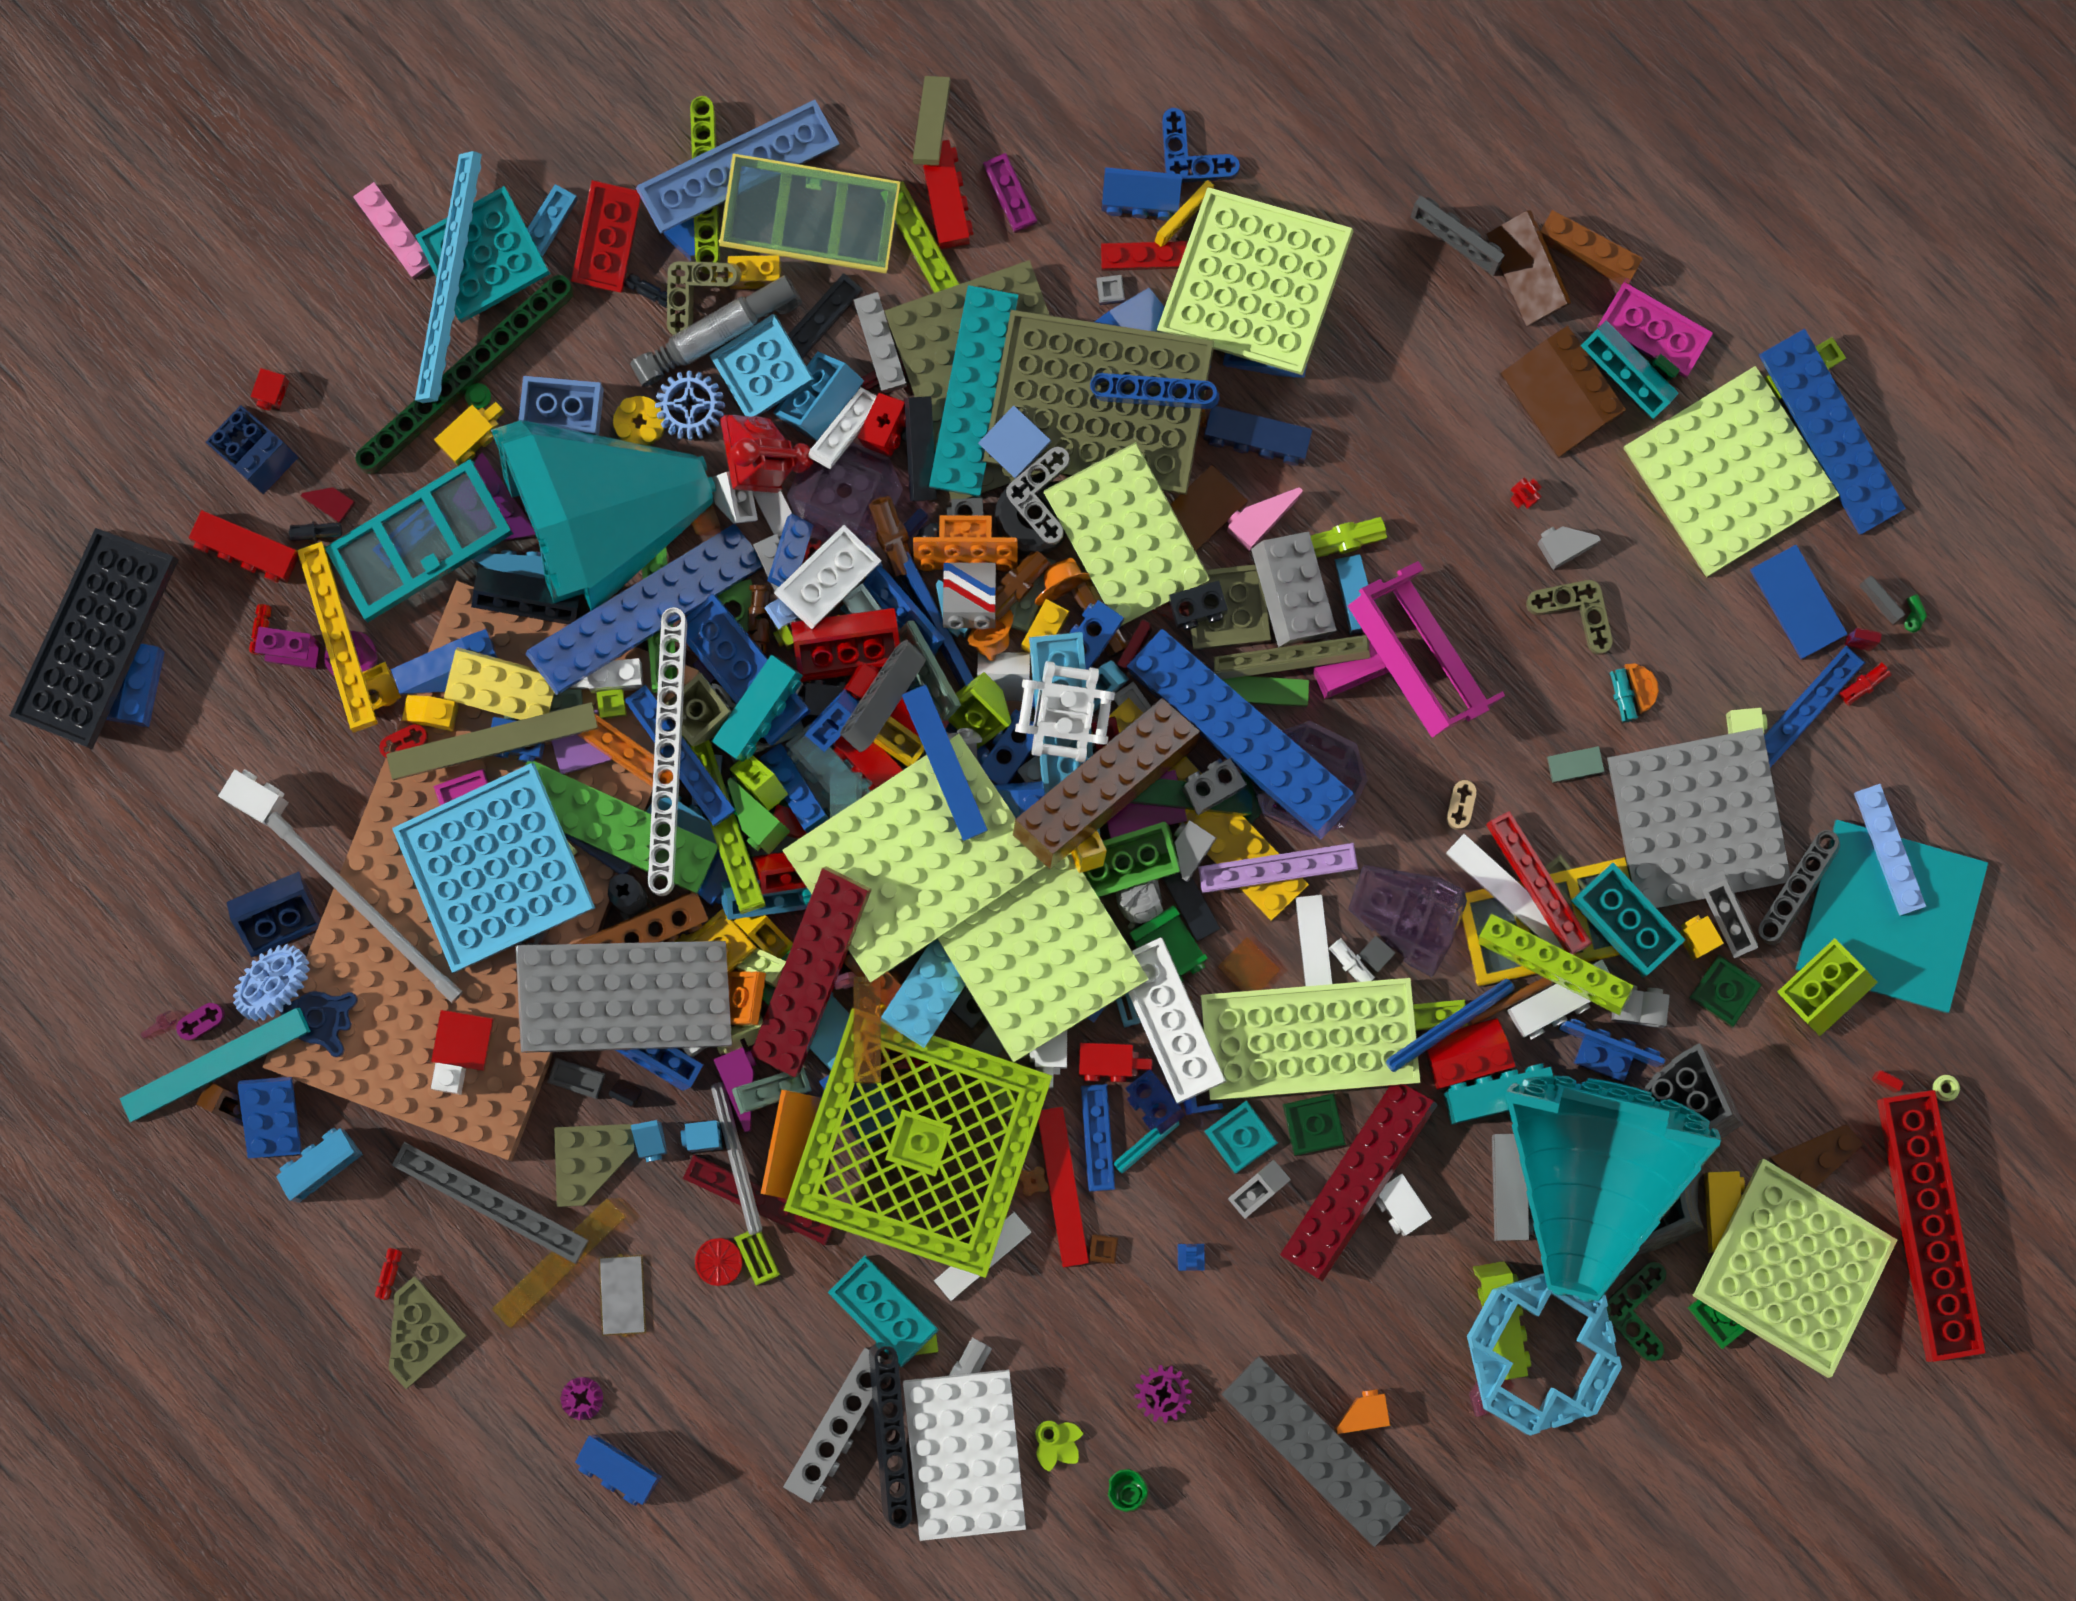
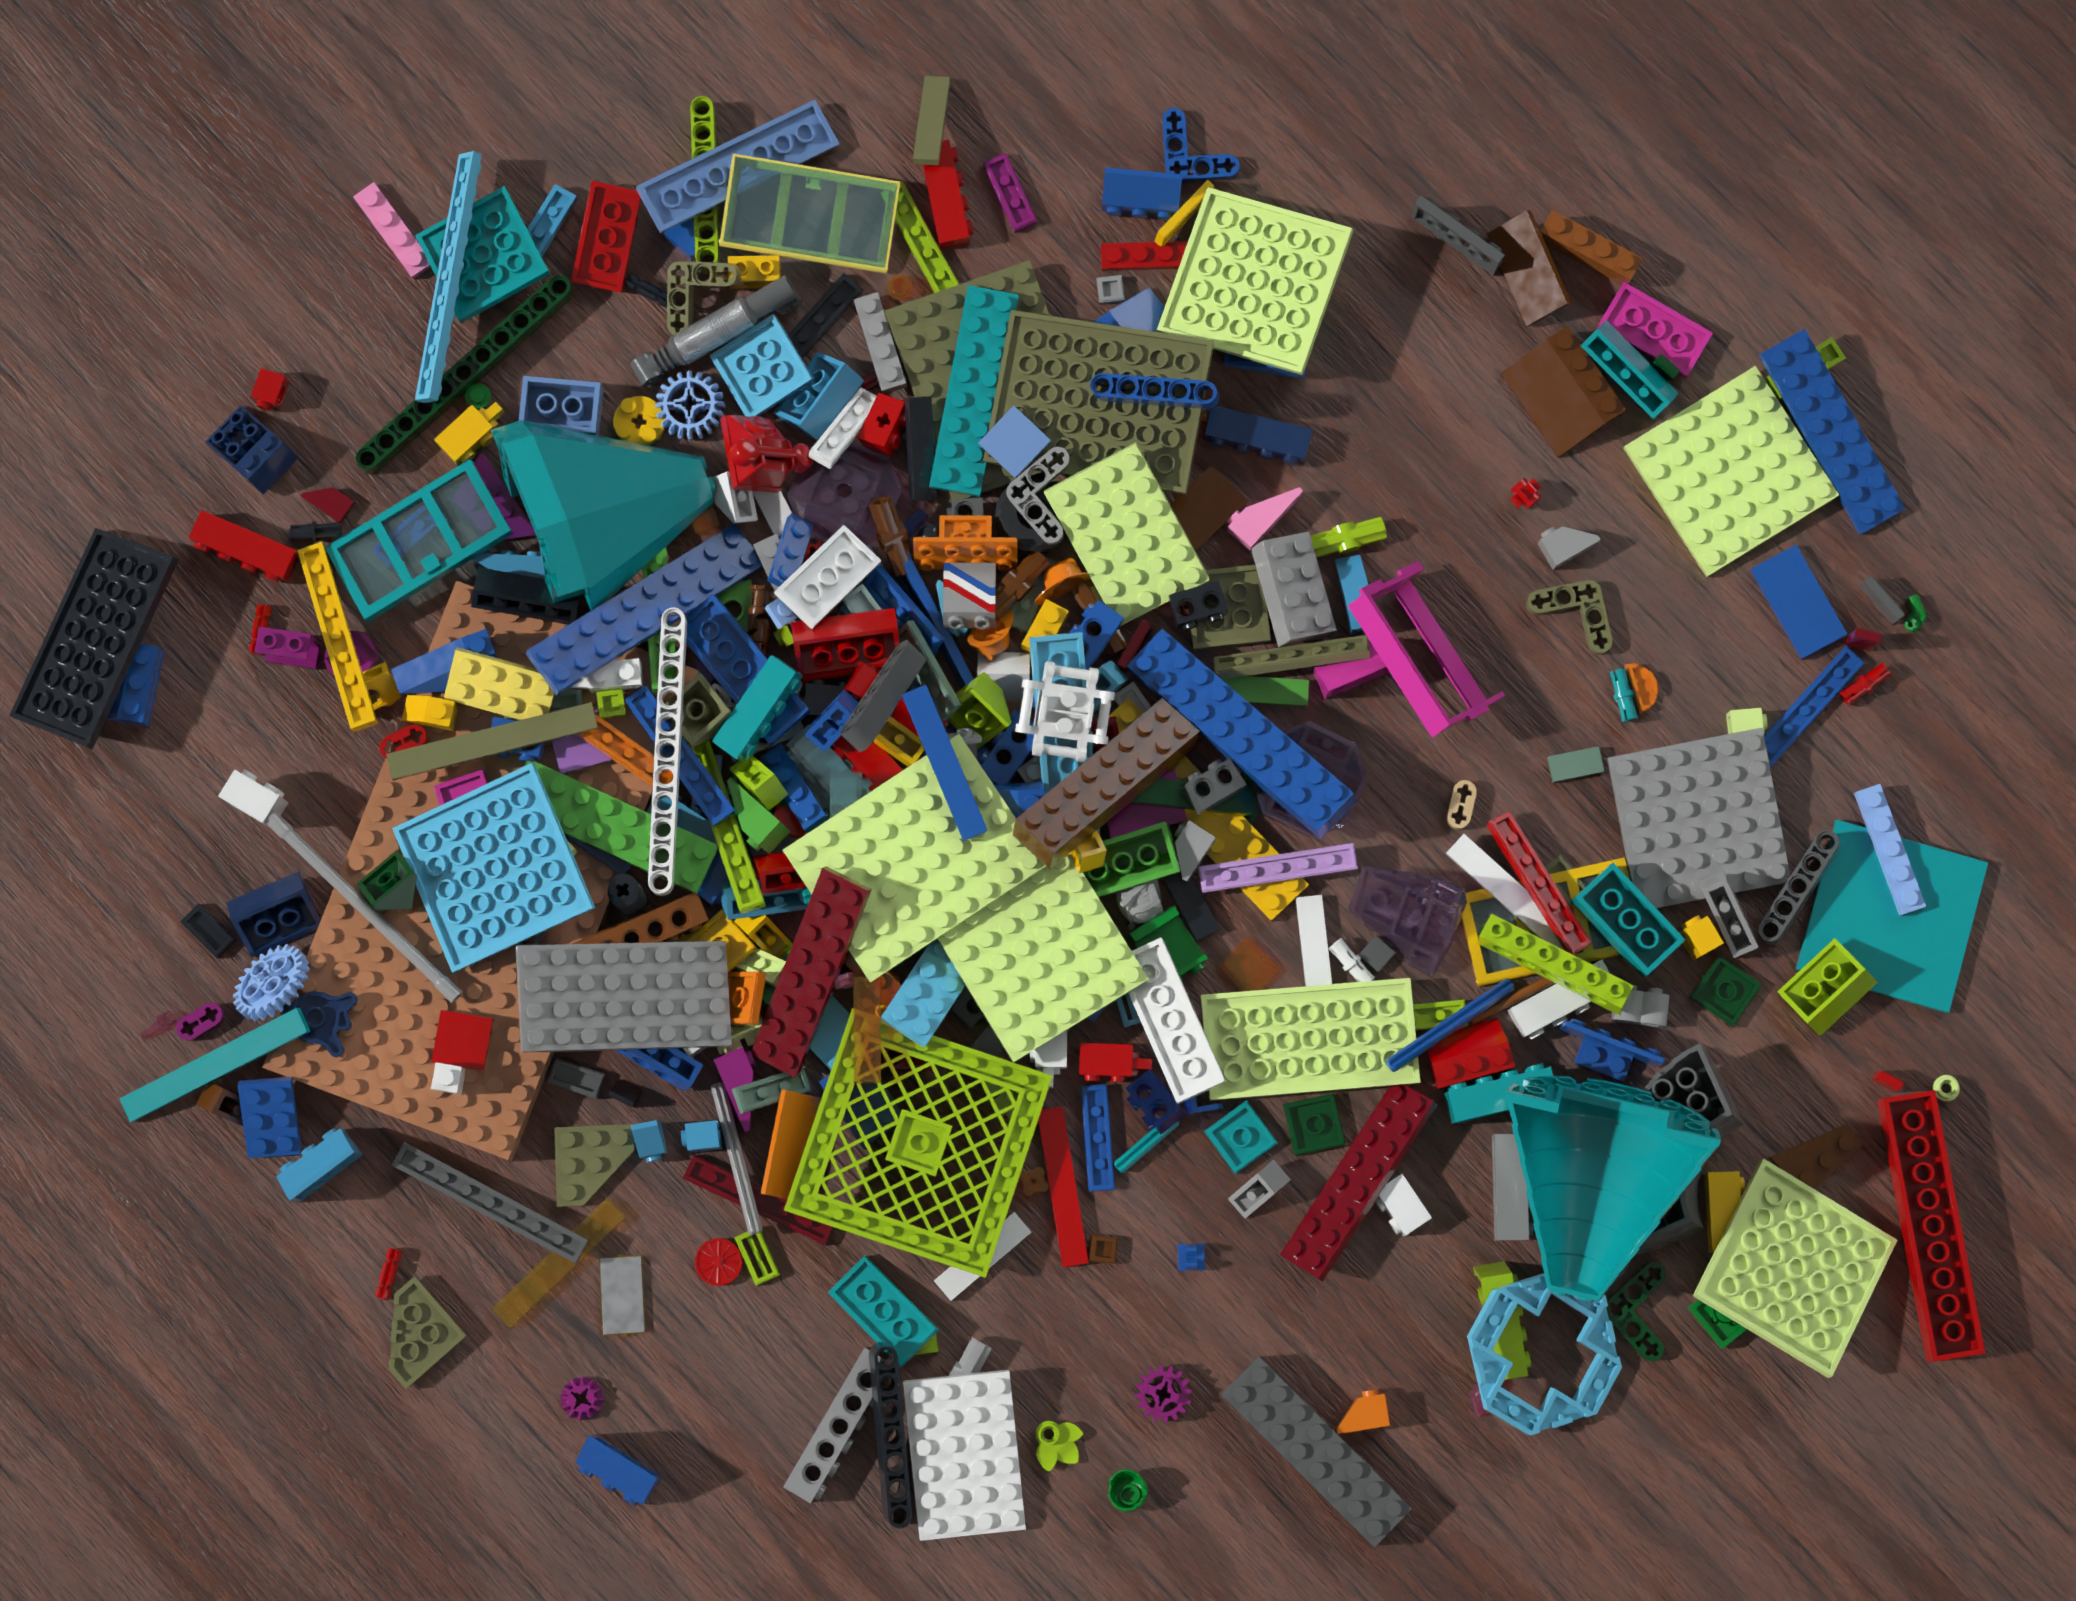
none -> black tile [180,903,237,959]
none -> dark green slope [356,850,417,915]
none -> clear orange plate [887,275,913,301]

